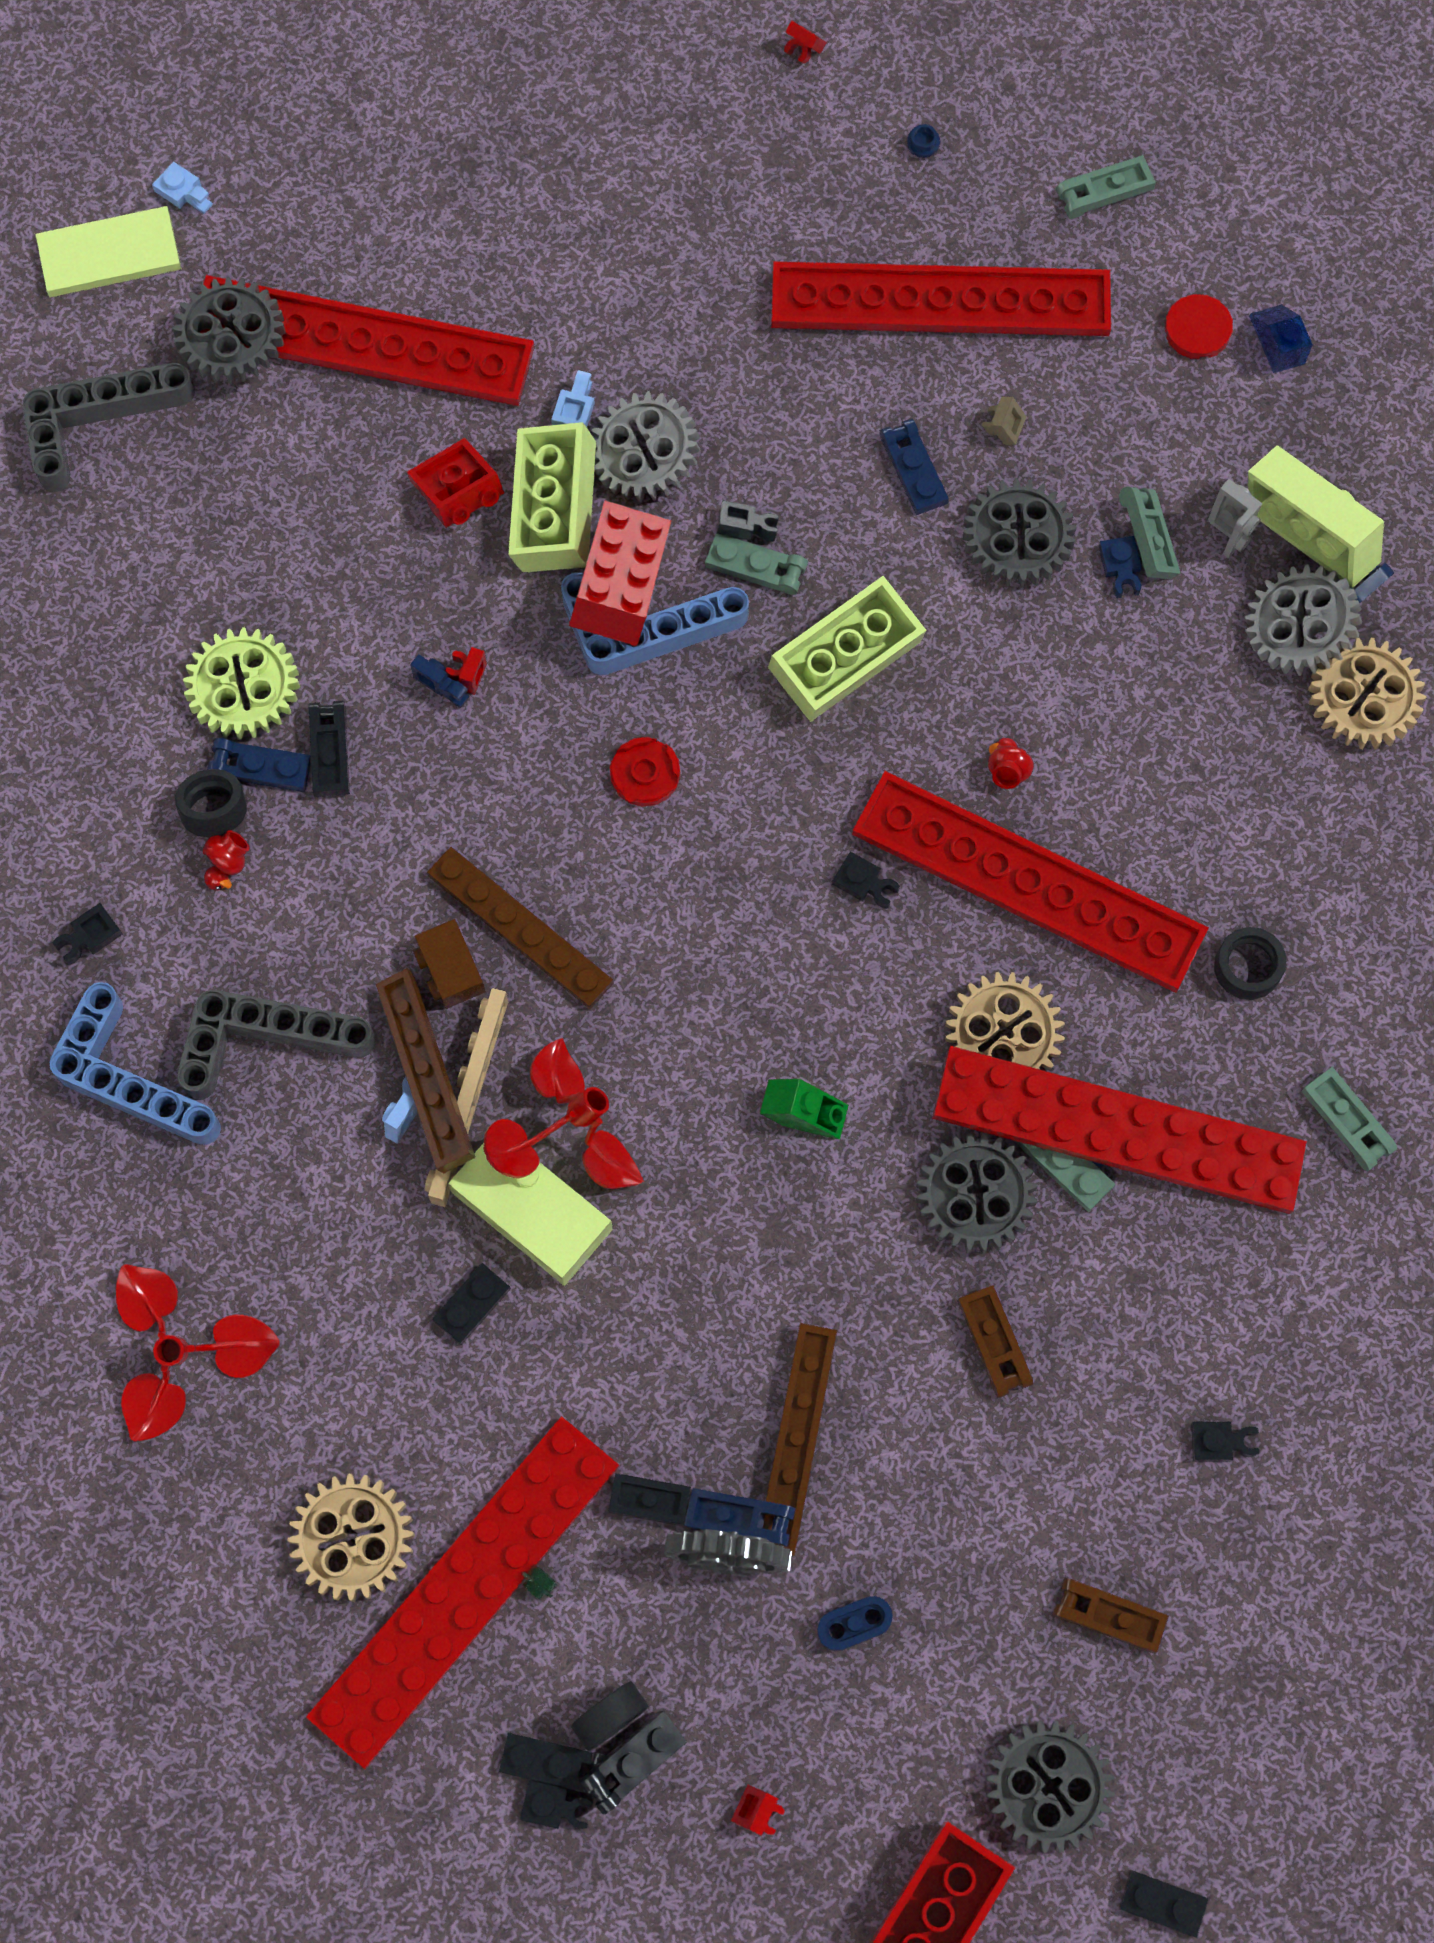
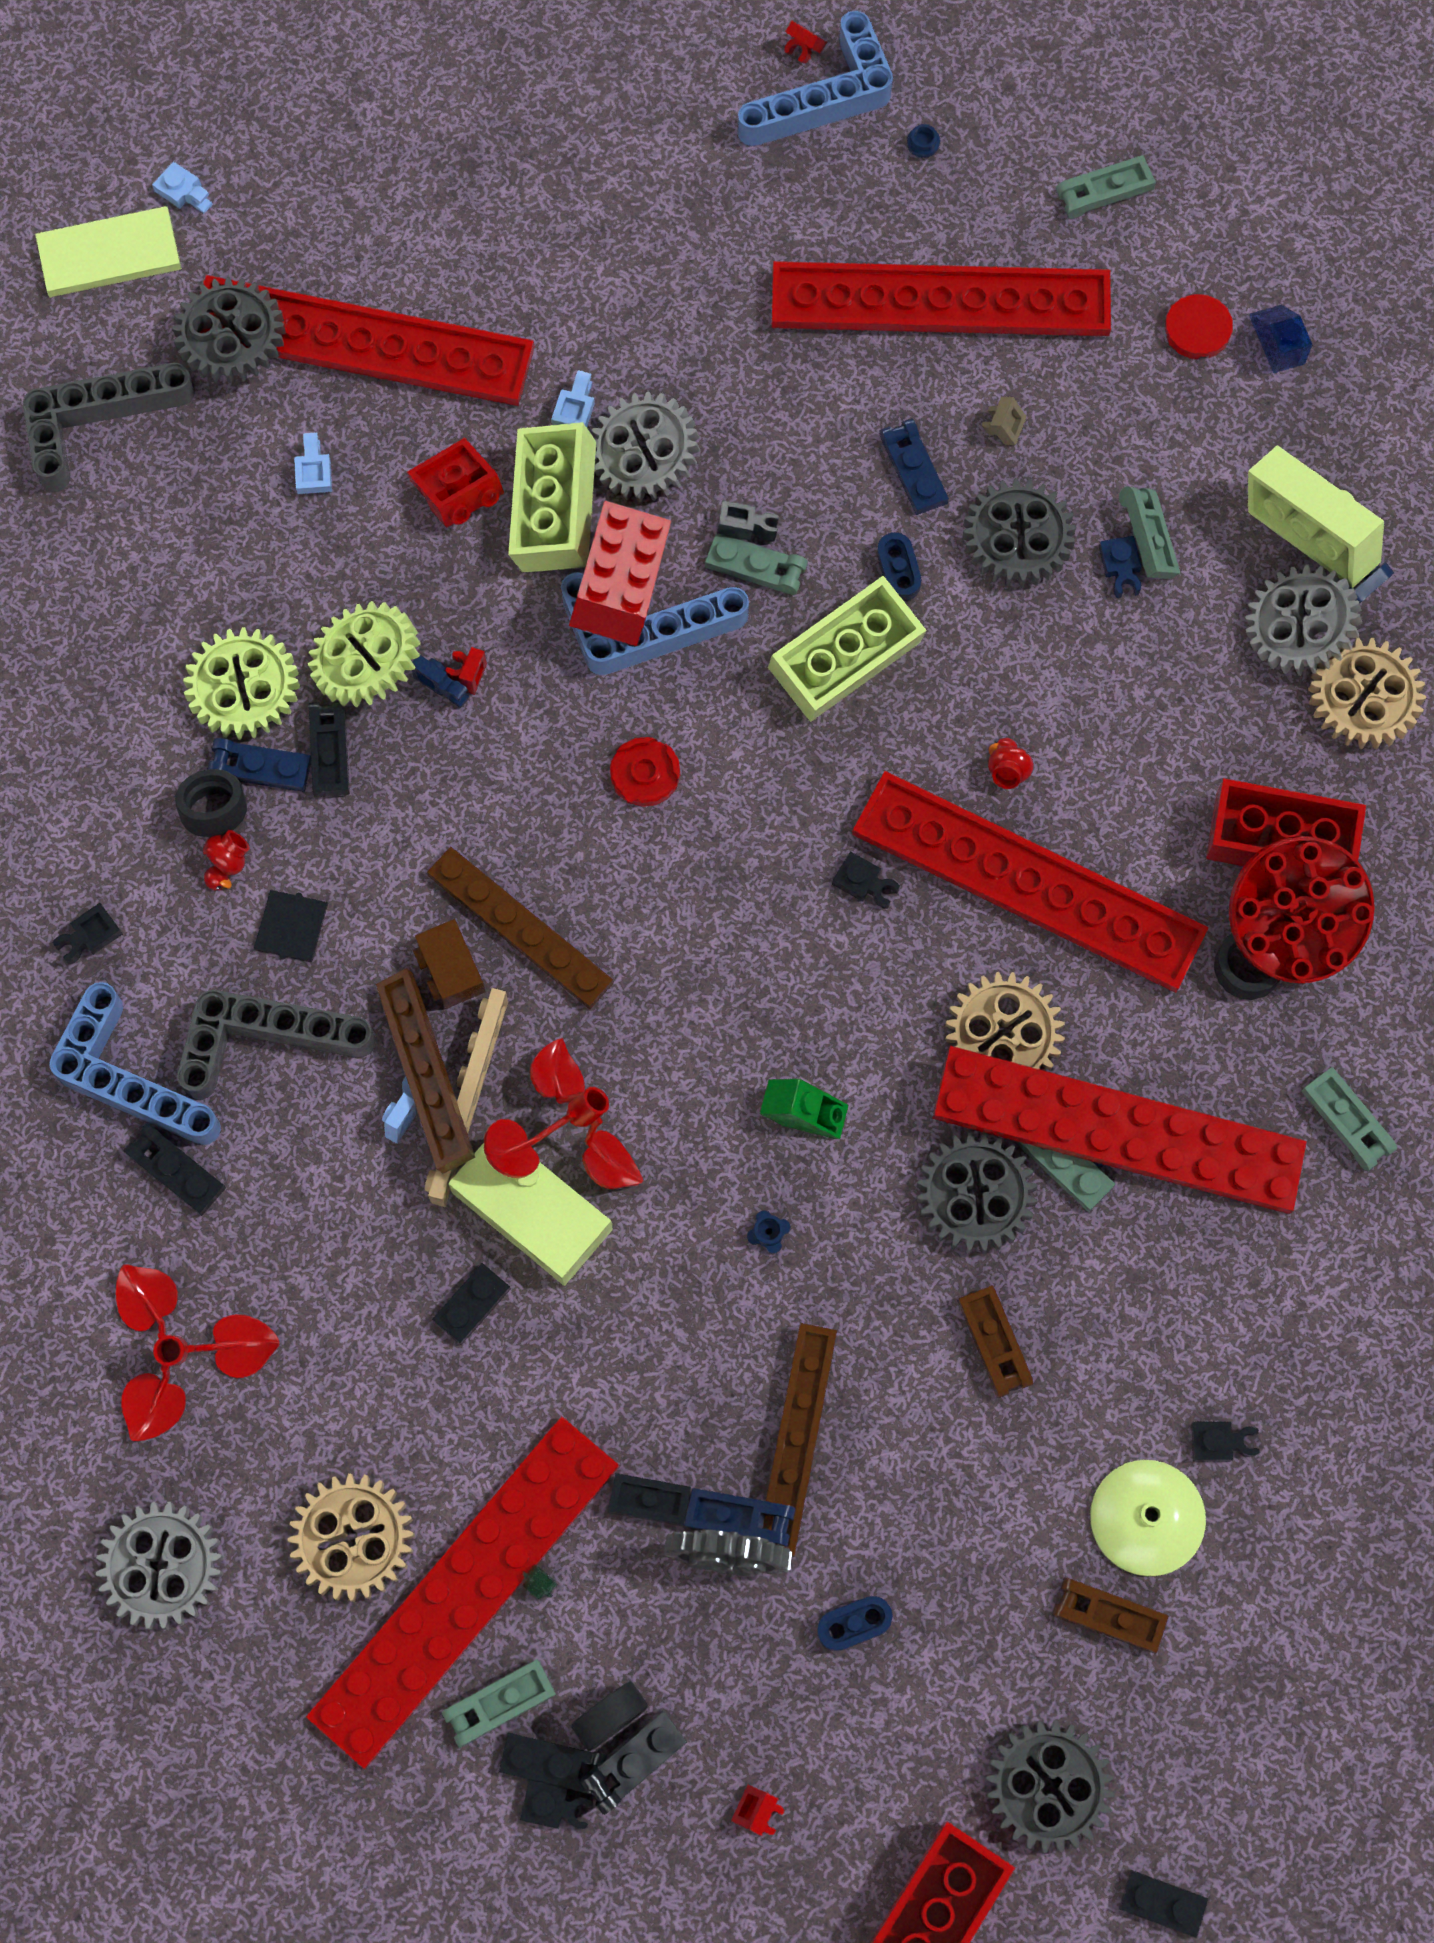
light grey bracket [1207,479,1262,559] -> none
none -> light grey gear [96,1502,224,1630]
none -> black plate [122,1123,226,1216]
none -> black piece [254,890,328,962]
none -> light blue plate [294,432,332,494]
none -> yellowish green gear [308,601,421,707]
none -> sand green plate [441,1659,556,1748]
none -> medium blue beam [738,11,893,146]
none -> dark blue plate [747,1210,790,1254]
none -> dark blue plate [877,532,922,601]
none -> yellowish green dish [1090,1460,1206,1577]
none -> red brick [1206,778,1366,866]
none -> red bracket [1229,836,1375,983]

